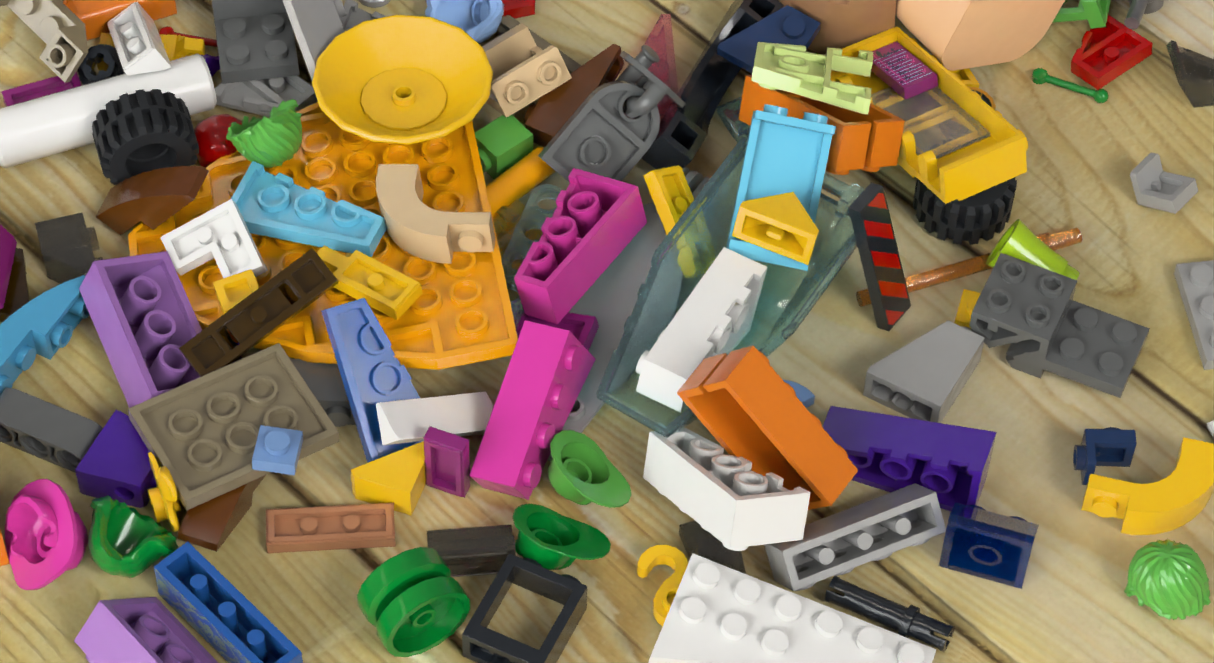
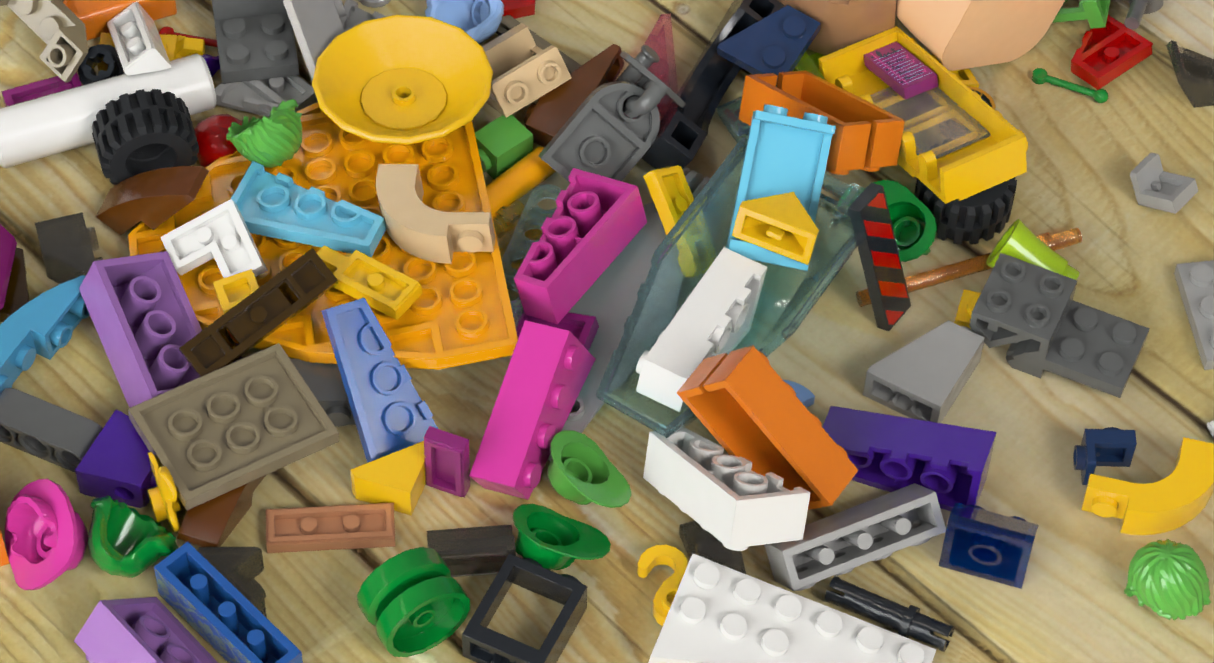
medium blue plate [252,425,303,475] -> none
white slope [376,392,494,445] -> none
yellowish green wing [751,42,873,115] -> none
none -> clear smoke slope [197,547,267,618]
none -> green piece [859,180,937,262]

